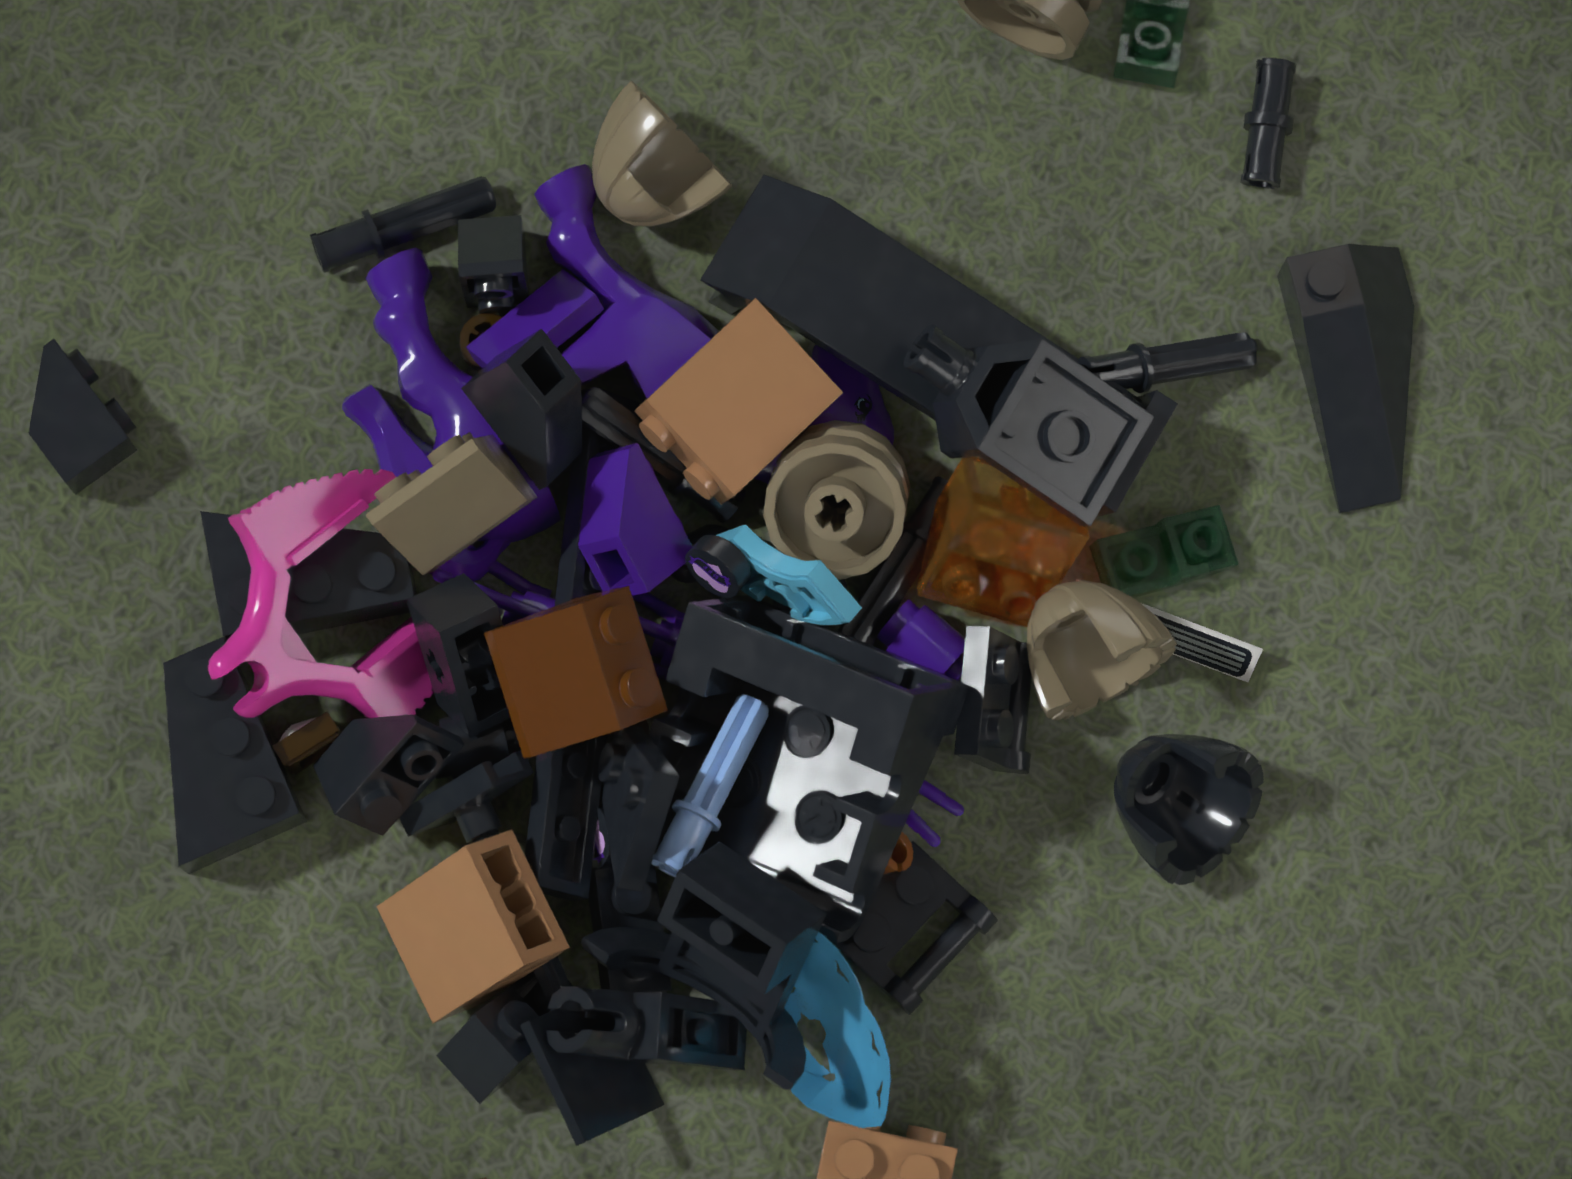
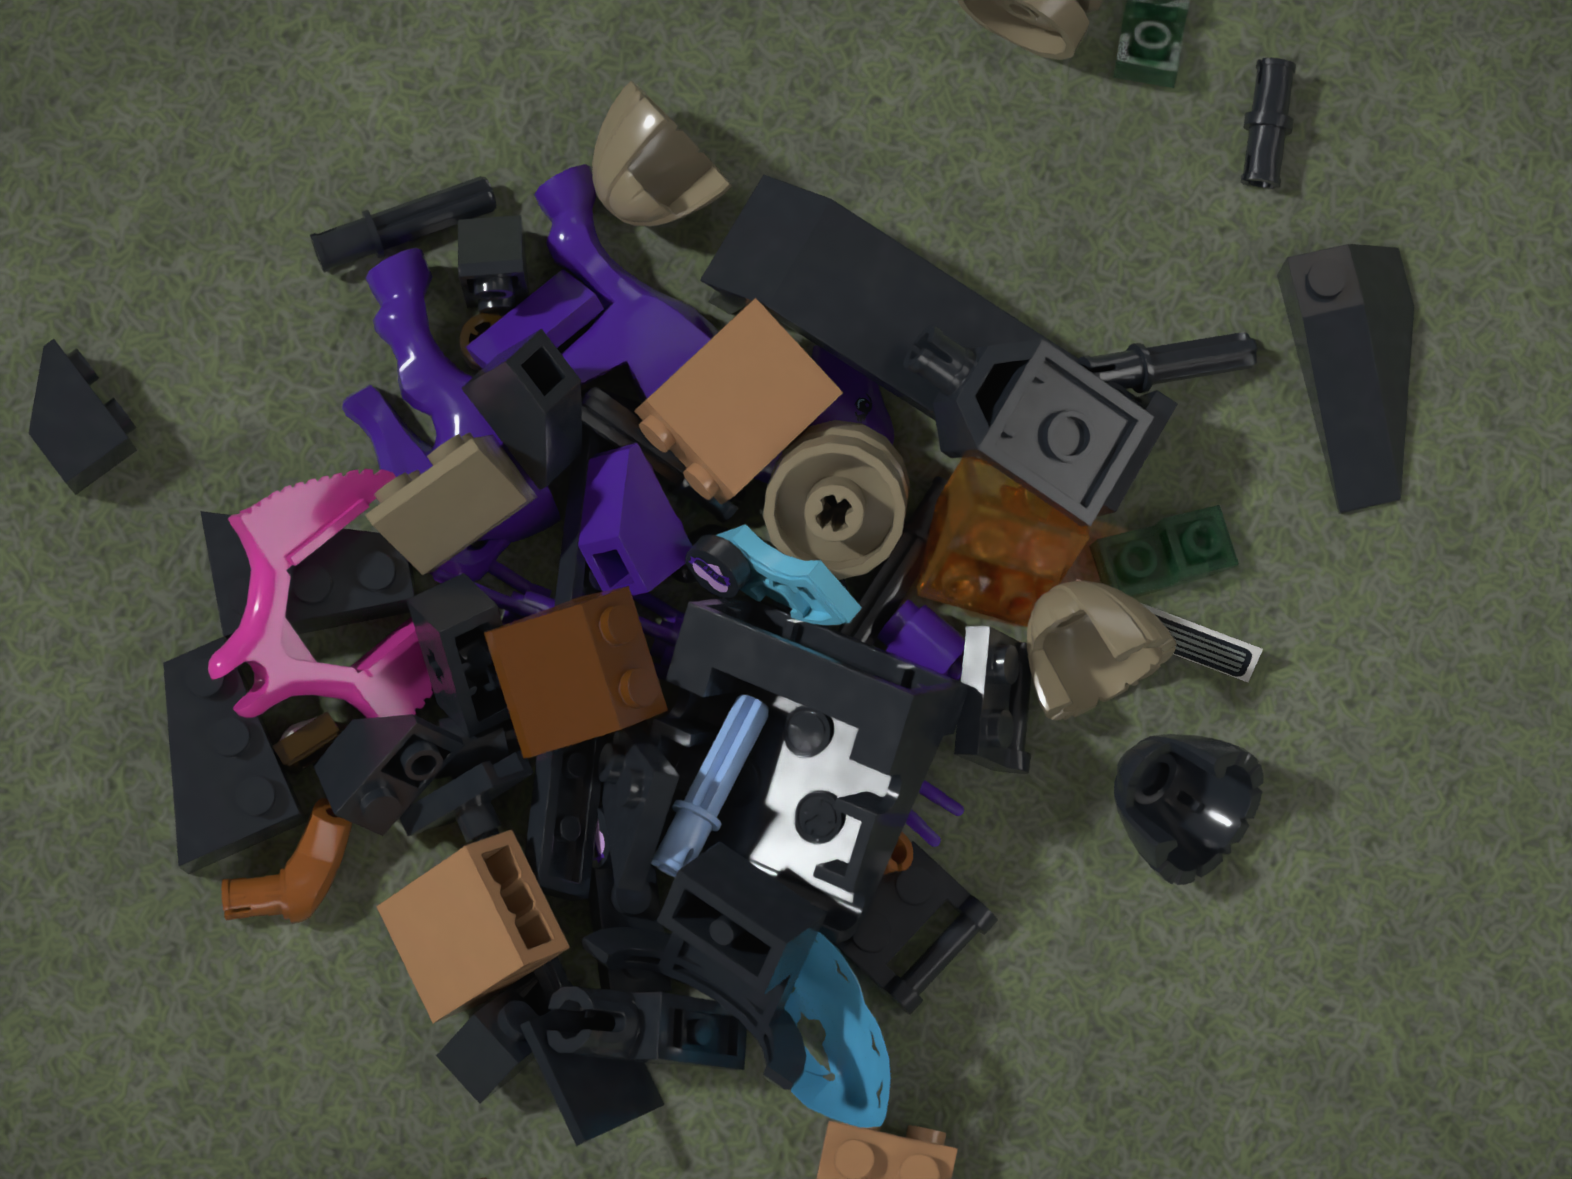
none -> dark orange arm [221,798,353,924]

